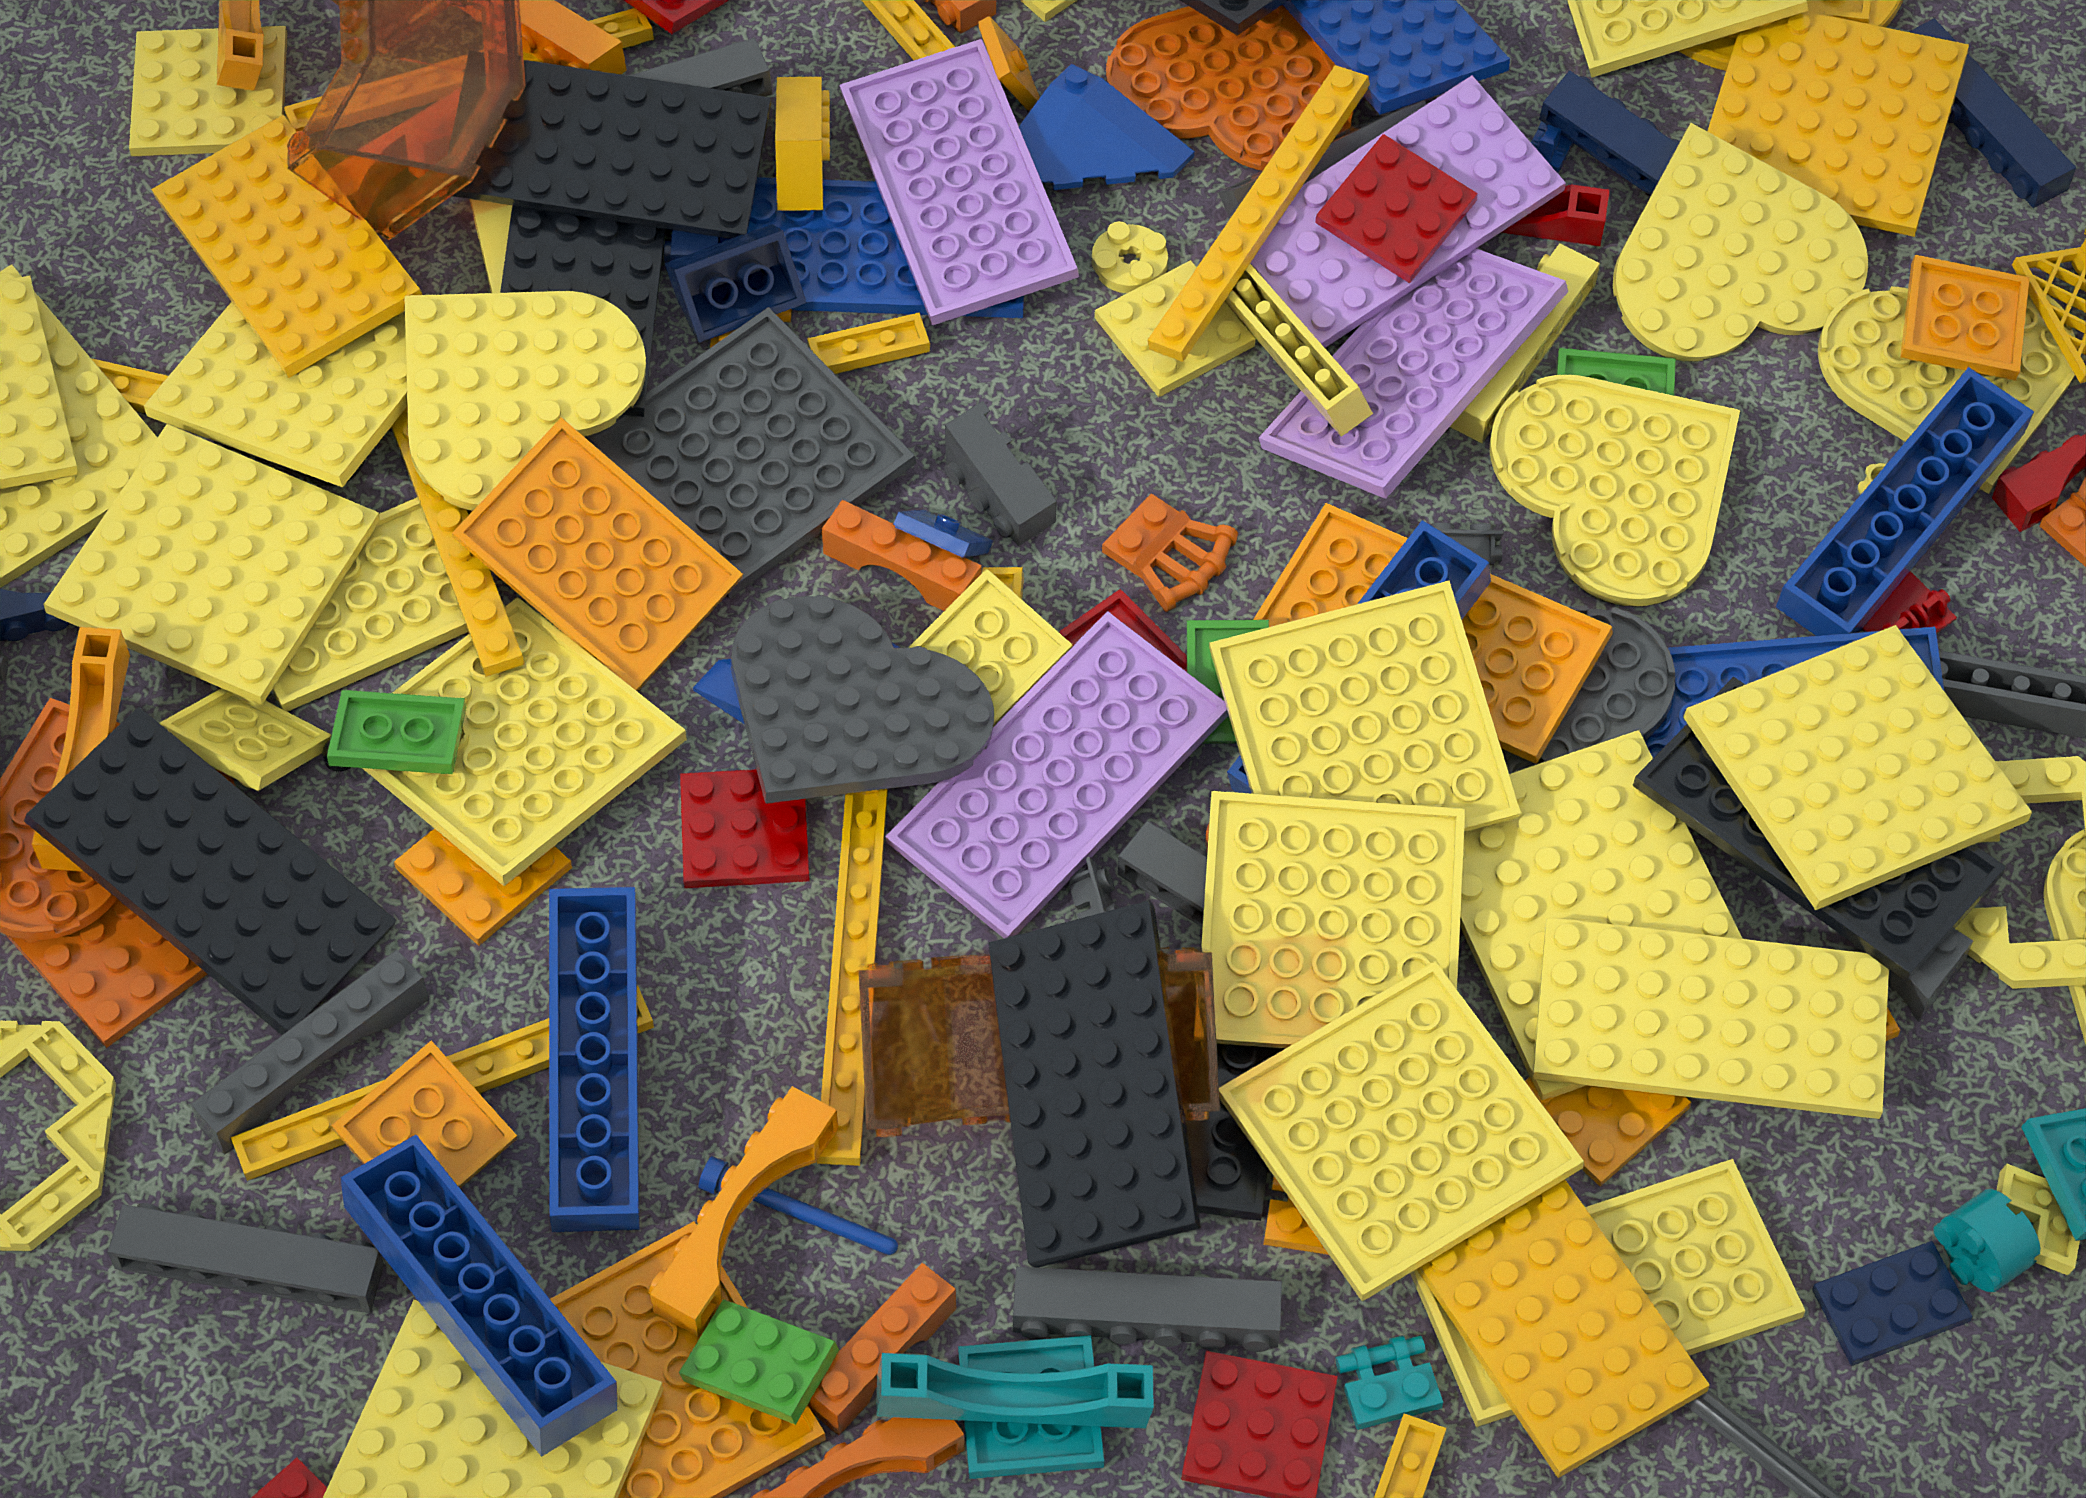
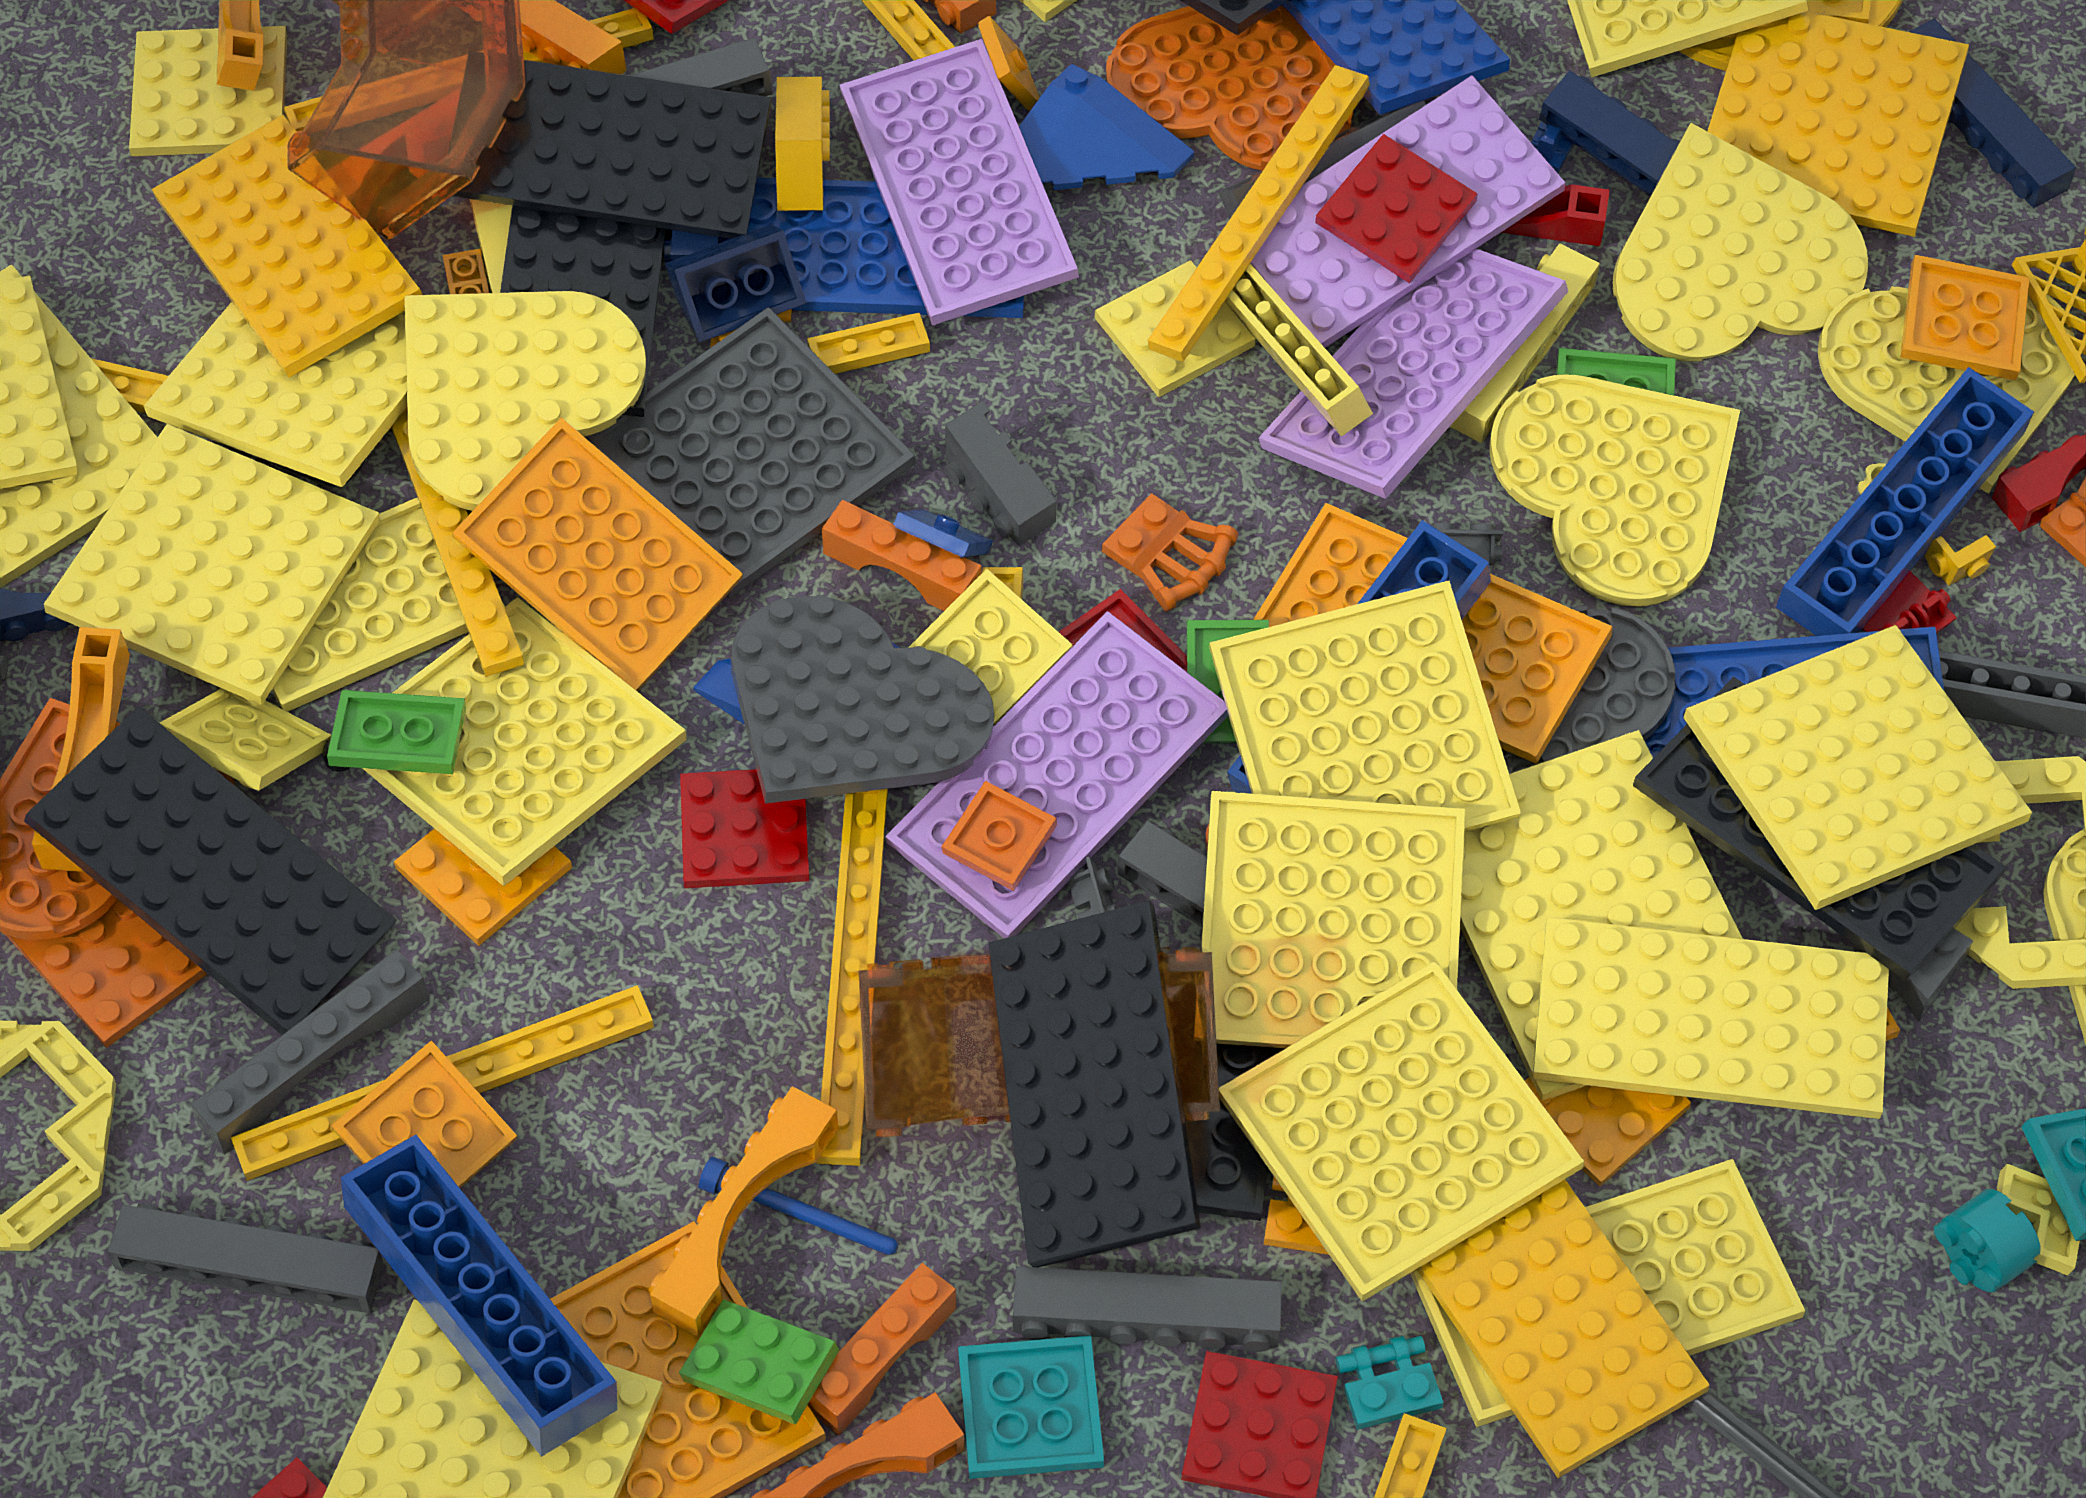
blue brick [549,887,640,1232] -> none
teal arch [876,1353,1154,1428] -> none
light yellow plate [1092,221,1168,293] -> none
dark blue plate [1812,1241,1973,1366] -> none
none -> light orange slope [442,249,489,294]
none -> orange plate [941,781,1057,891]
none -> yellow bracket [1925,535,1996,586]

